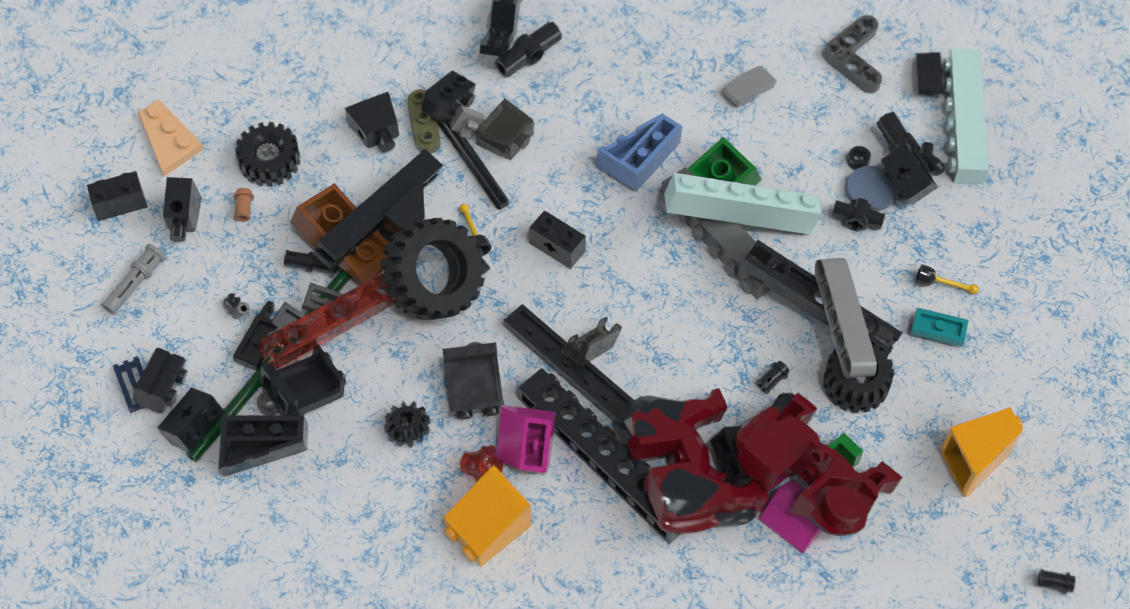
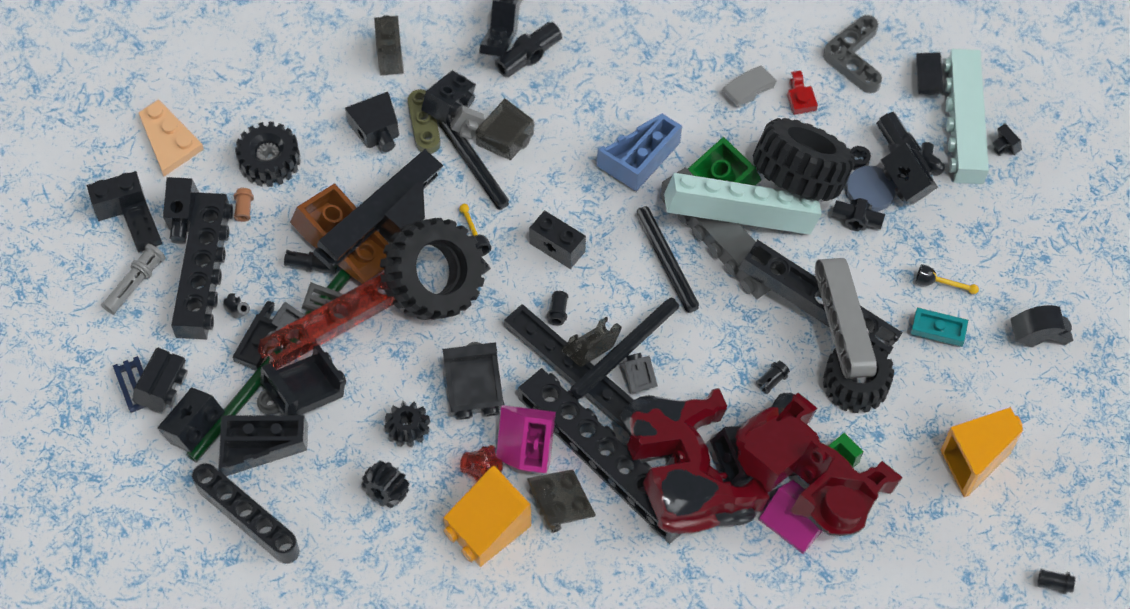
none -> black plate [121,200,163,253]
none -> black brick [171,192,233,340]
none -> black beam [192,463,300,564]
none -> black gear [361,460,410,508]
none -> clear smoke torso [374,15,404,76]
none -> clear smoke hinge [527,469,596,533]
none -> black pin [547,291,569,326]
none -> black axle [570,297,679,399]
none -> black bracket [620,352,658,393]
none -> black axle [636,206,699,313]
none -> black tyre [753,118,855,201]
none -> red plate [787,70,818,115]
none -> black tile [992,123,1022,156]
none -> black brick [1010,305,1074,348]

